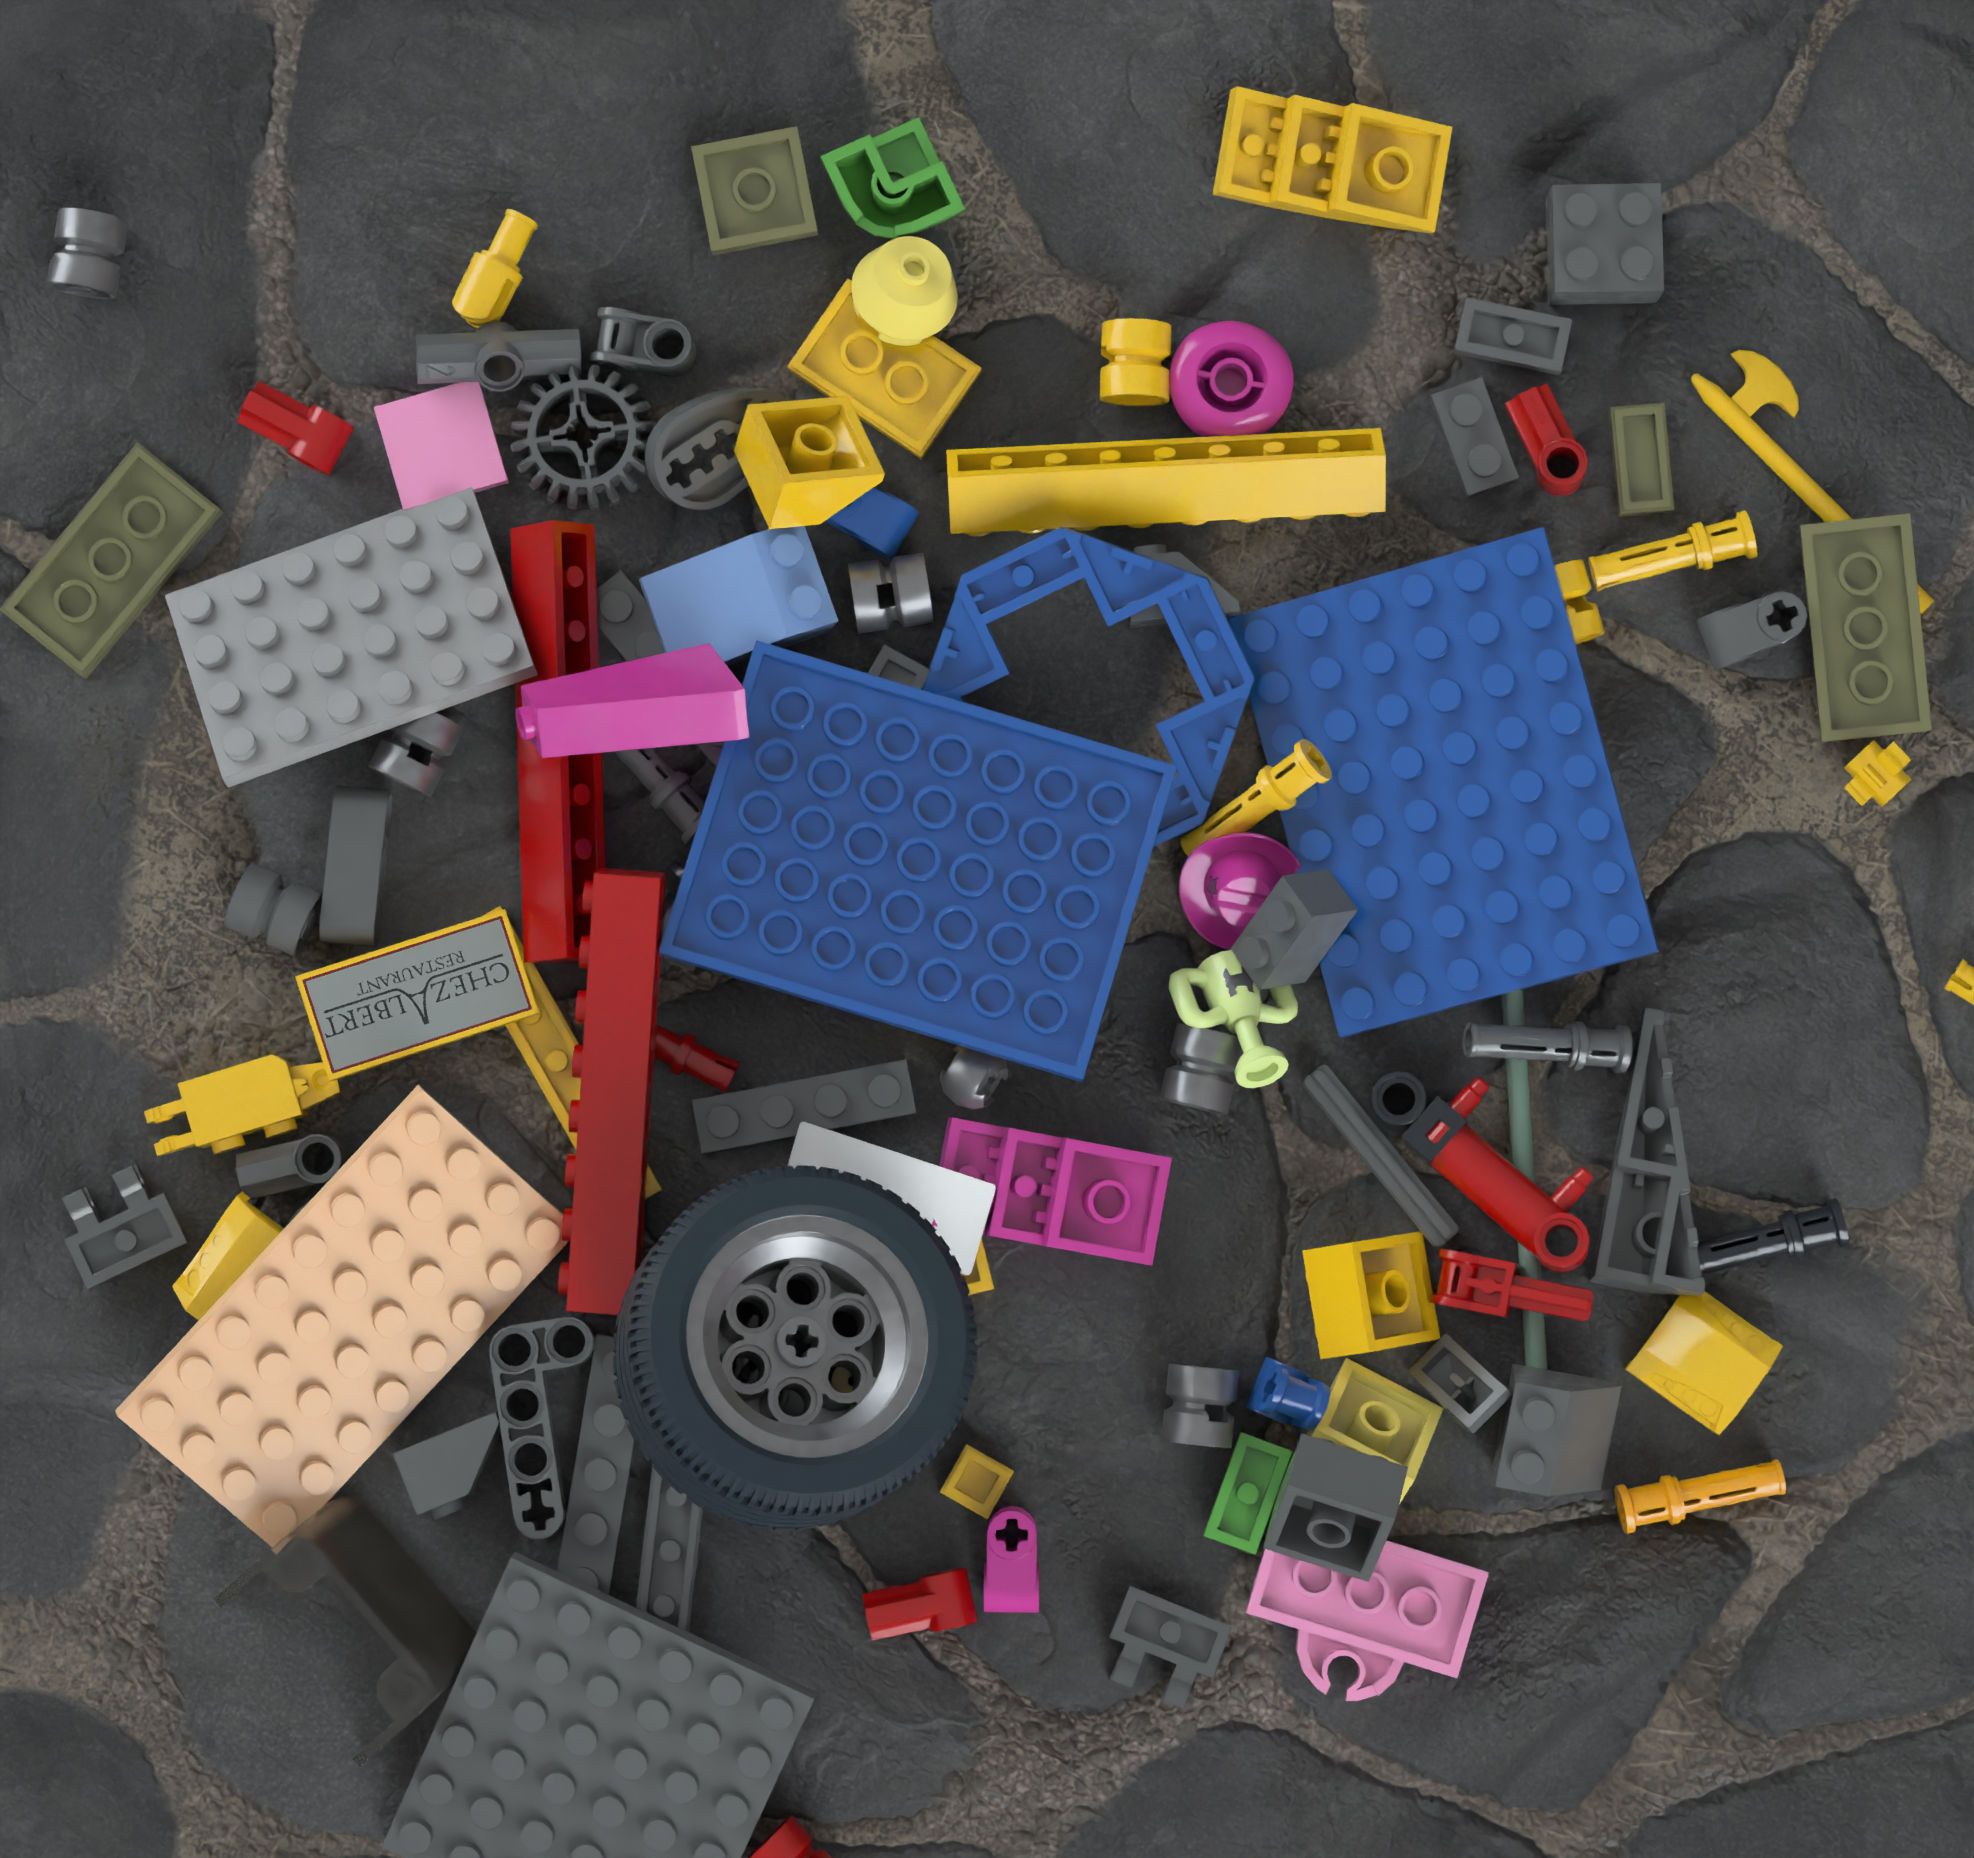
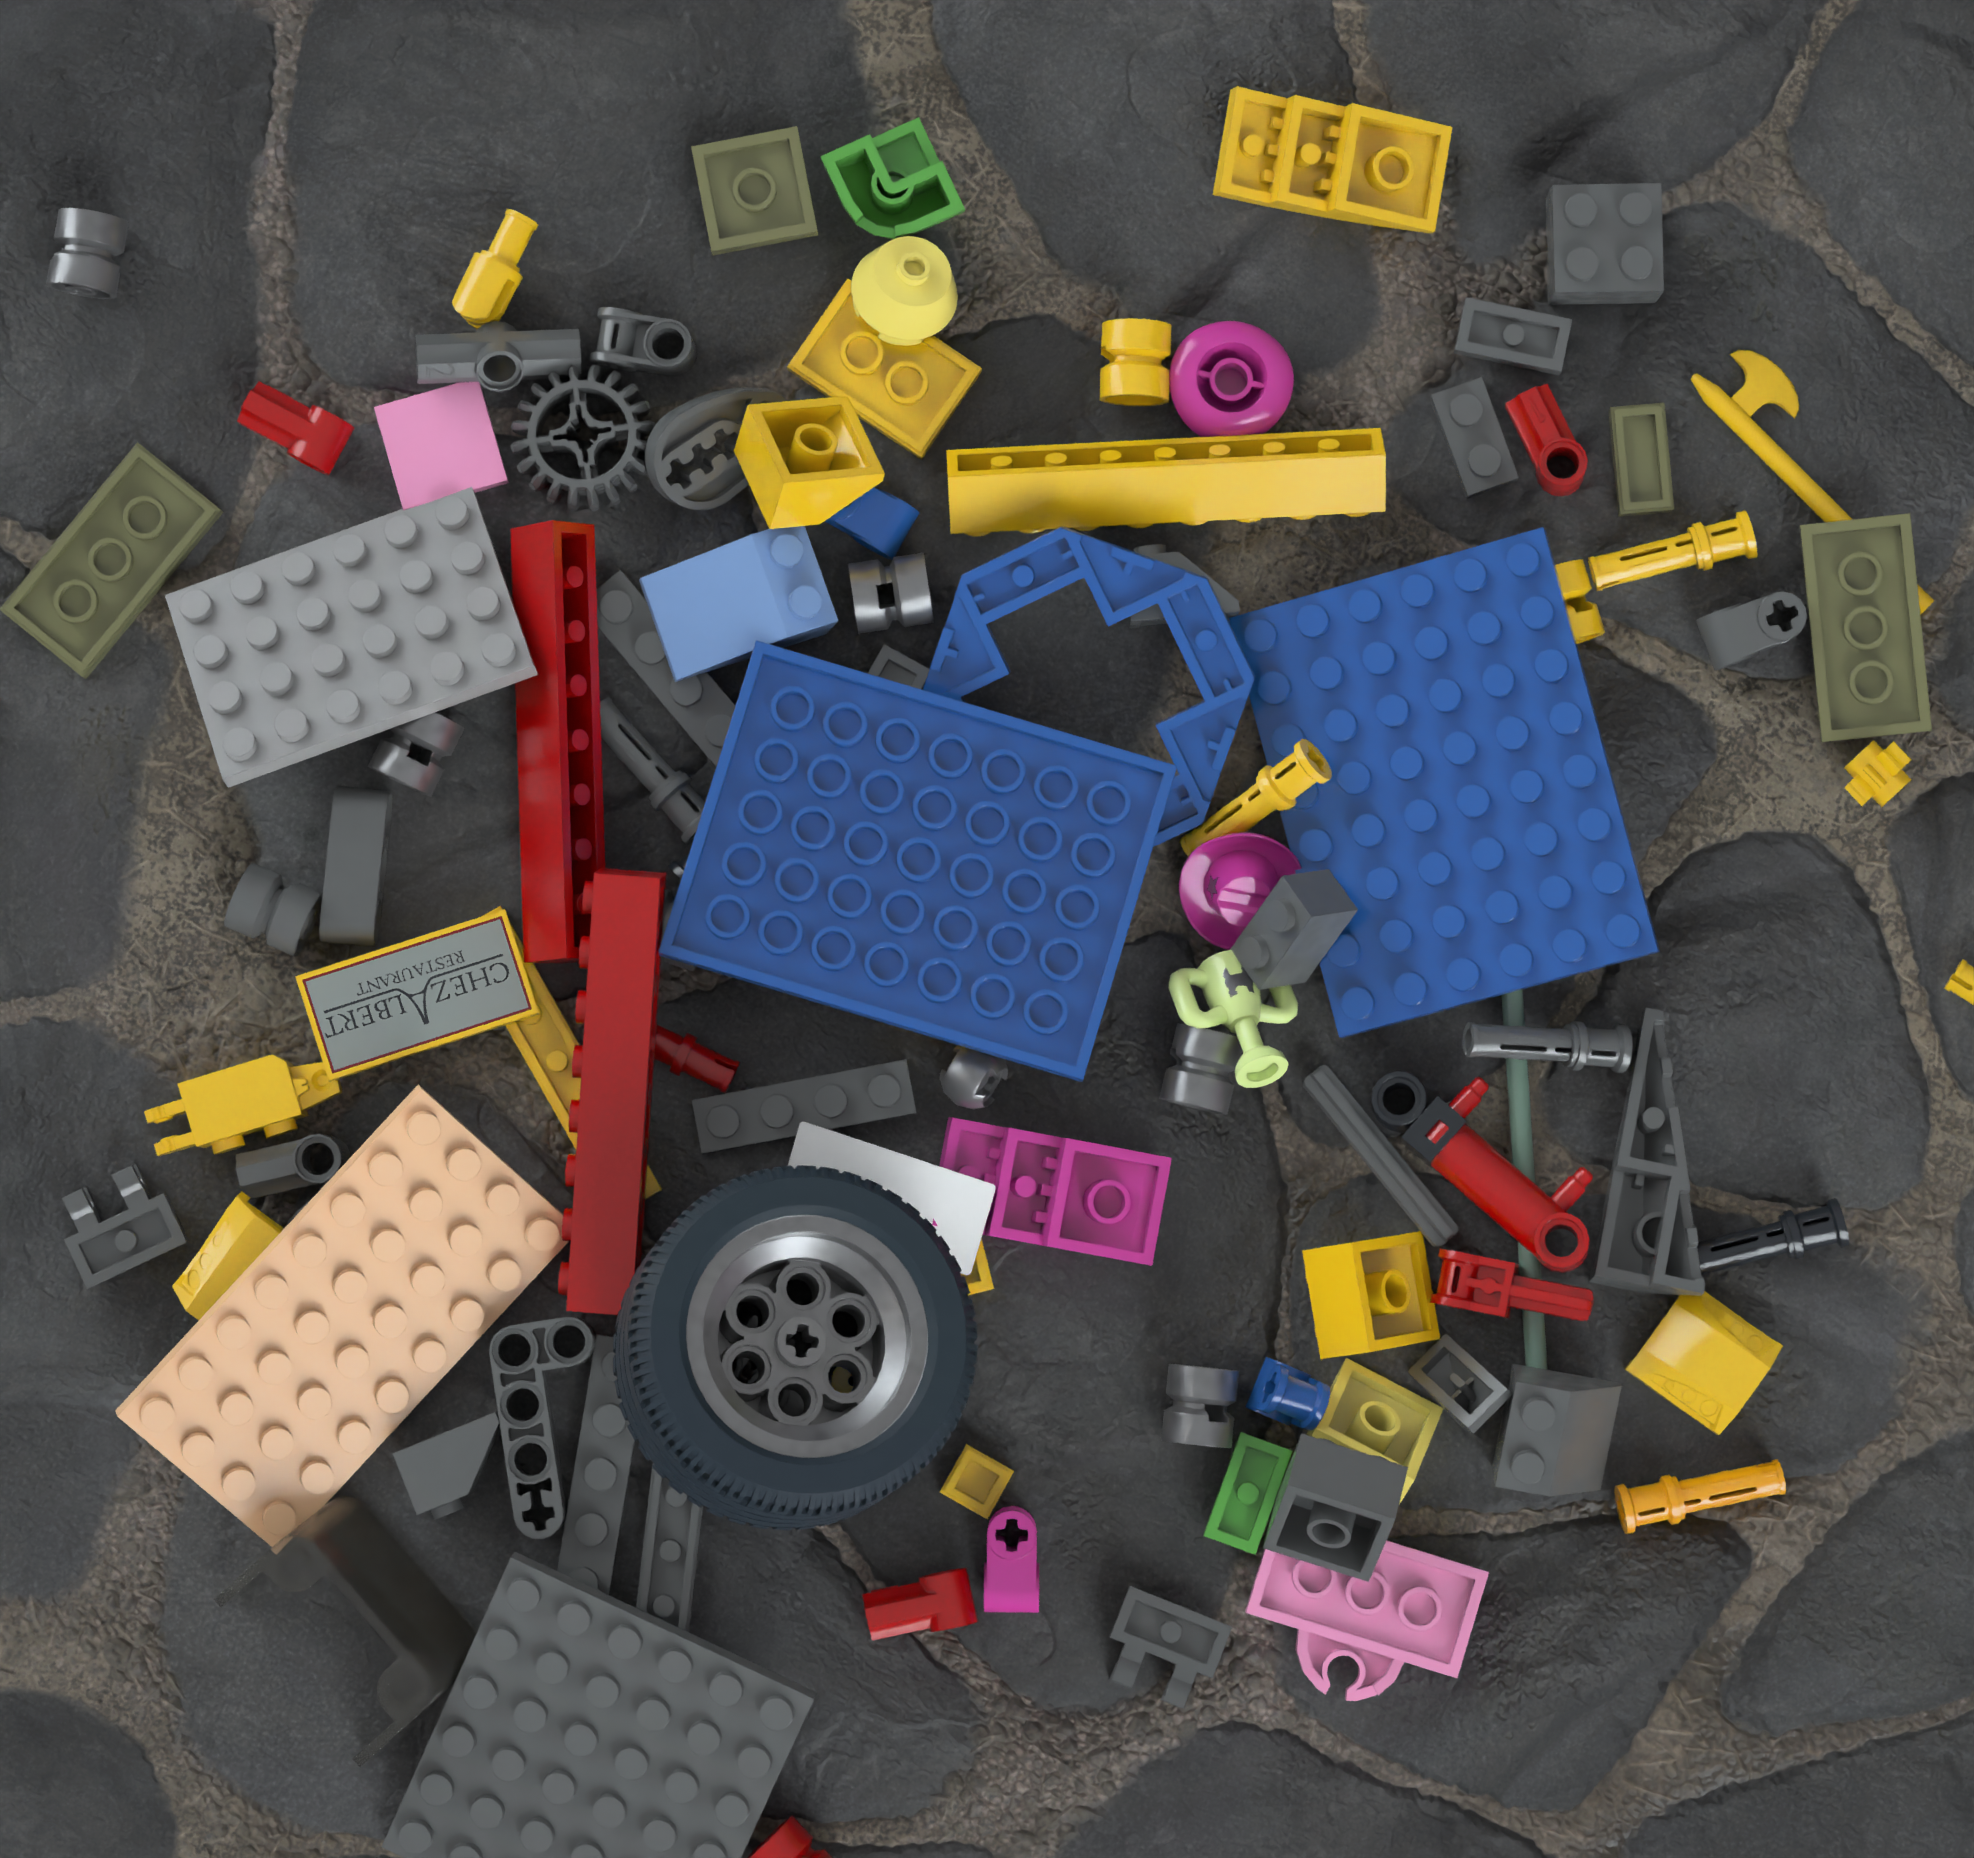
dark pink slope [516,643,749,758] -> none

